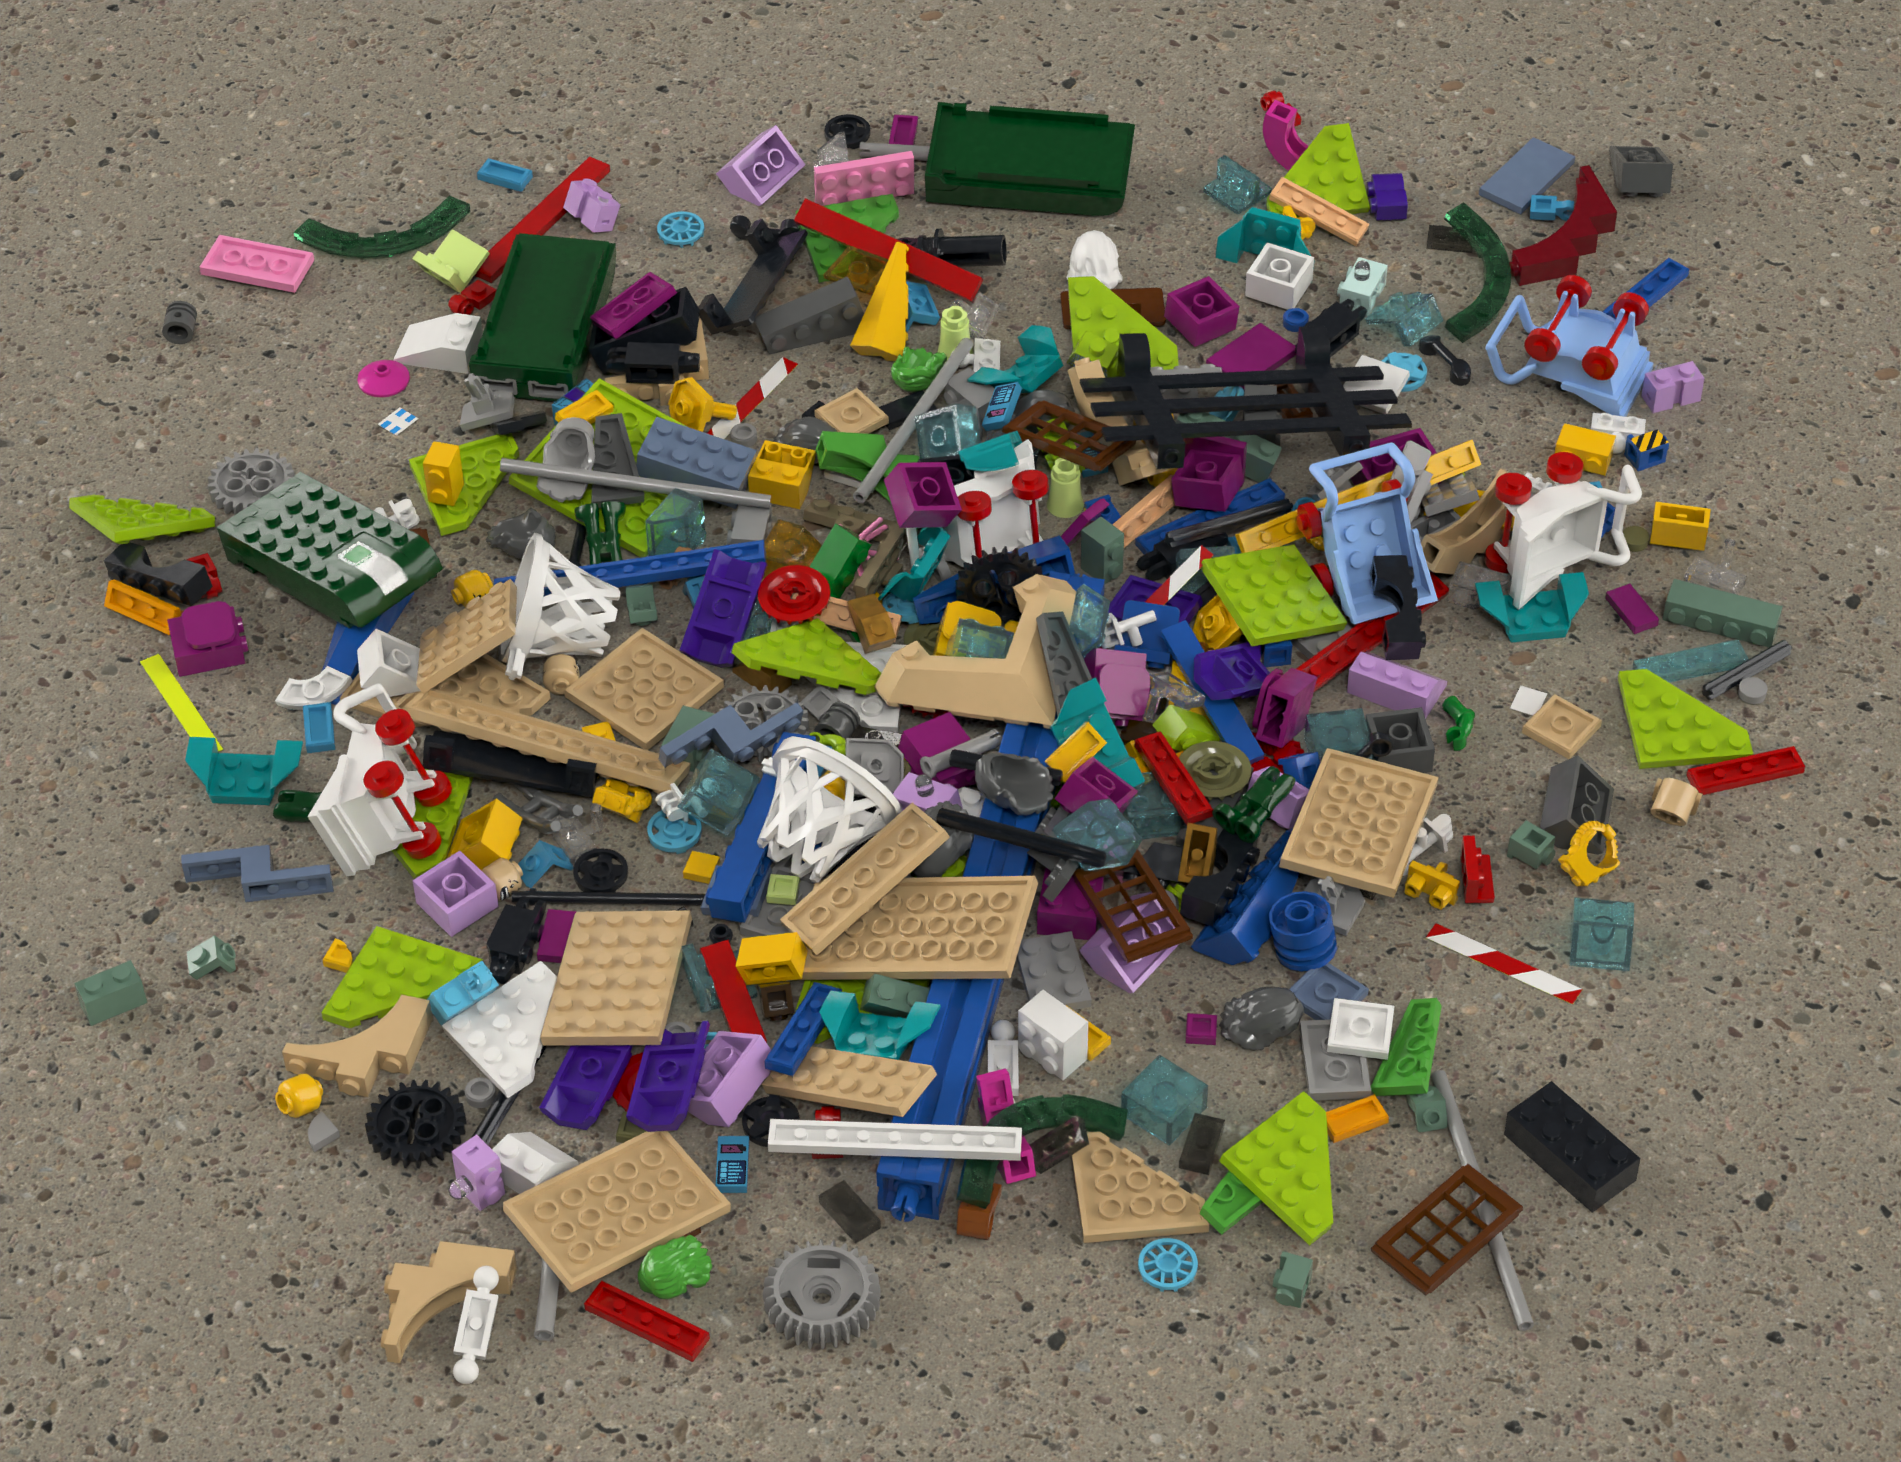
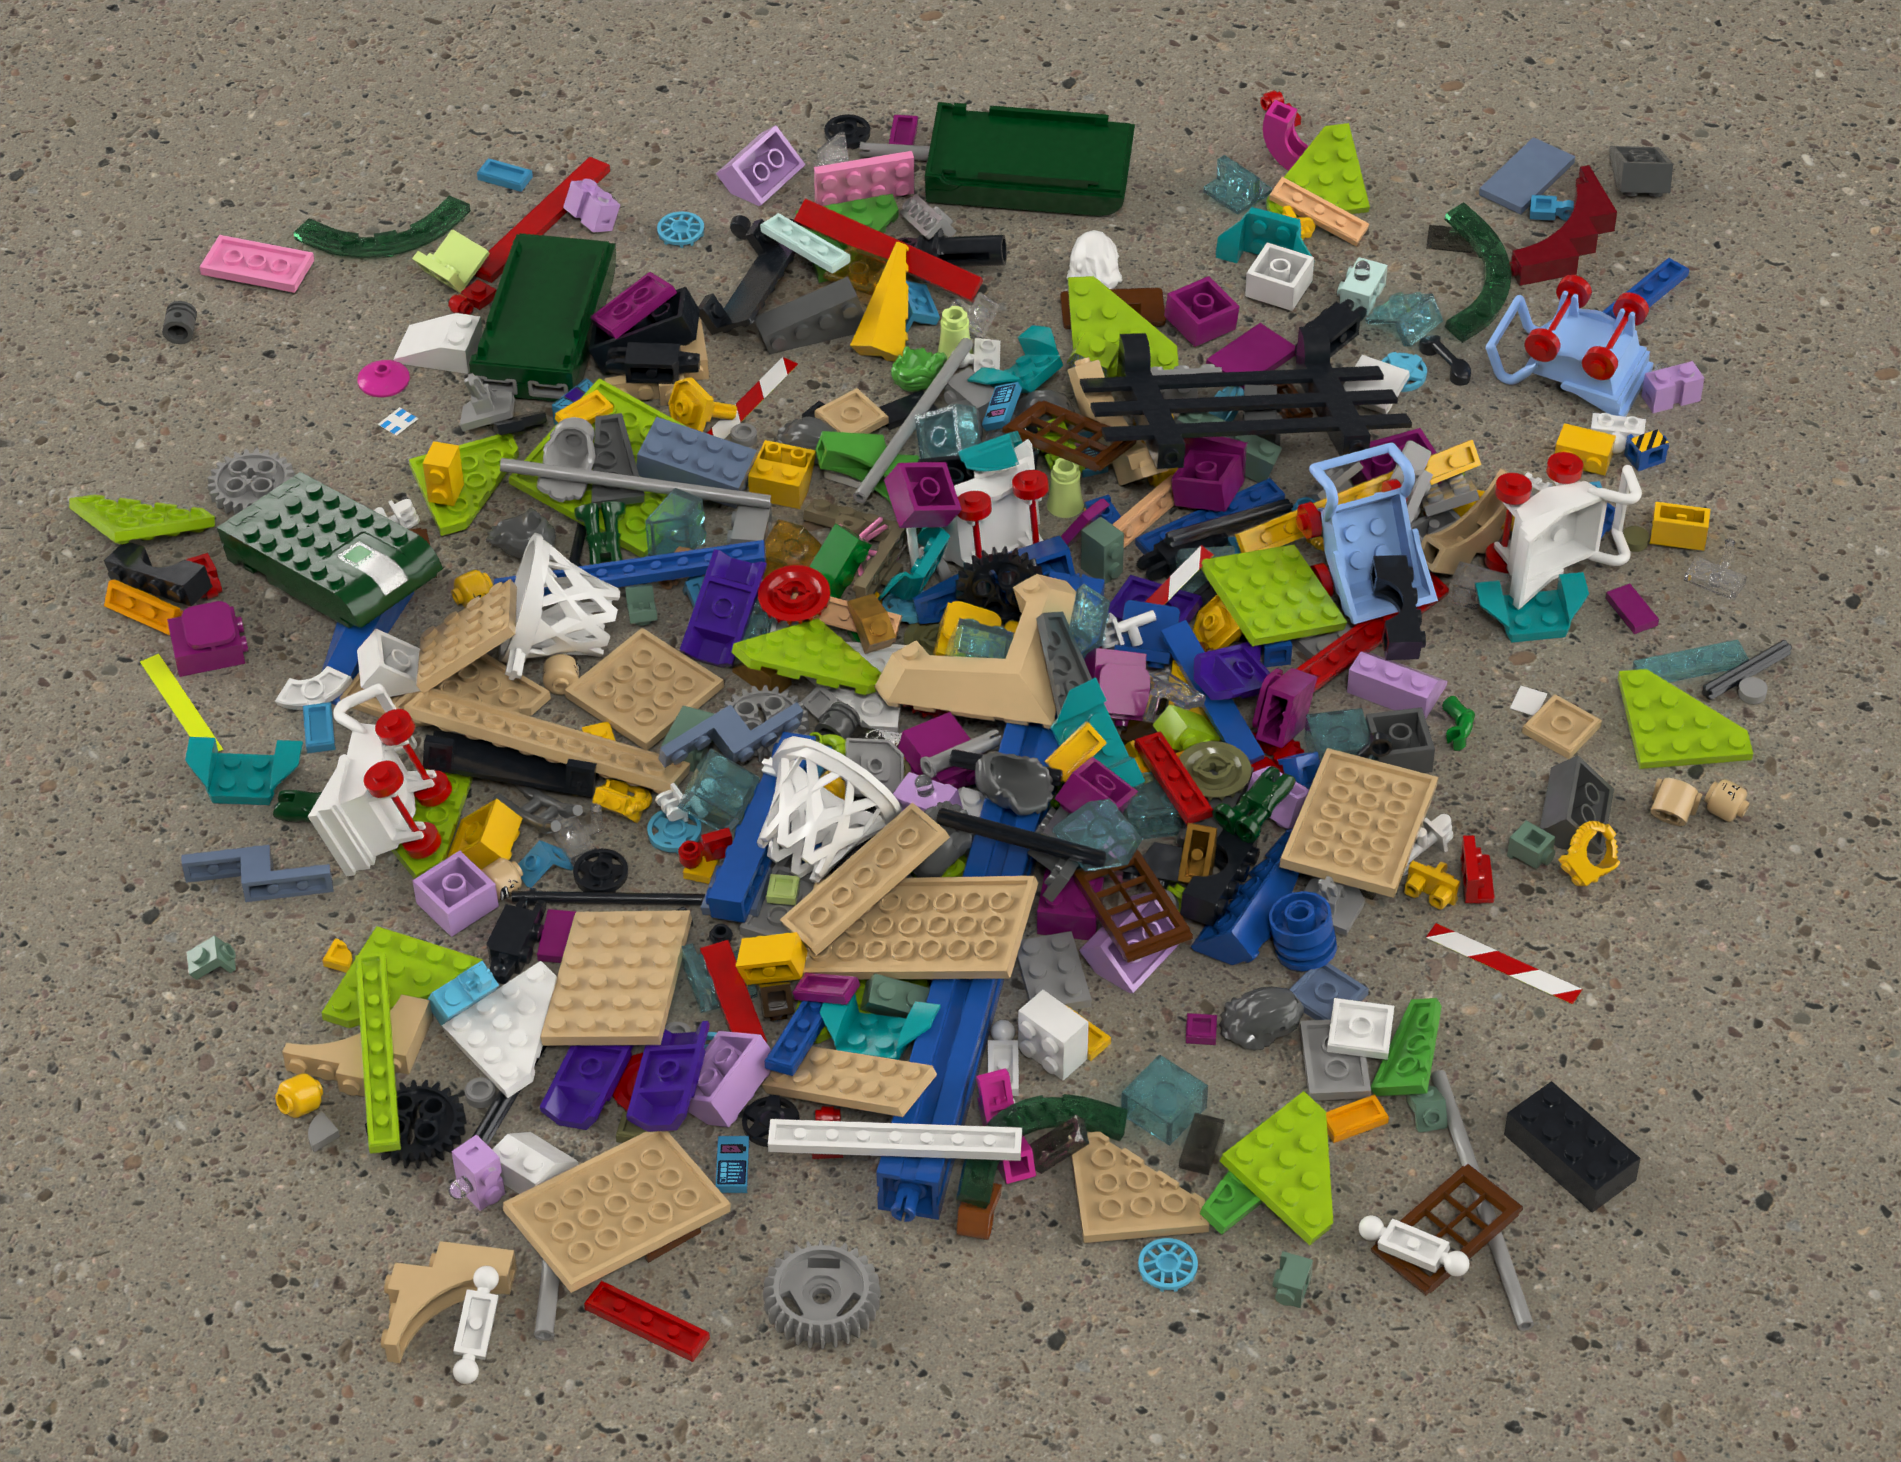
sand green brick [74,960,147,1026] -> none
bright green hair [638,1235,712,1299] -> none
clear smoke plate [818,1180,881,1244] -> none
blue tile [1283,308,1309,332] -> none
dark purple brick [1366,173,1408,220] -> none
clear light blue slope [1569,897,1634,971] -> none
sand green brick [1663,579,1783,647] -> none
red tile [1686,746,1805,795] -> none
none -> lime tile [355,952,401,1154]
none -> red plate [678,827,733,869]
none -> light aqua tile [760,213,850,274]
none -> magenta tile [792,972,860,1005]
none -> light grey bracket [900,194,957,240]
none -> white plate [1359,1215,1470,1276]
none -> tan head [1704,779,1750,822]

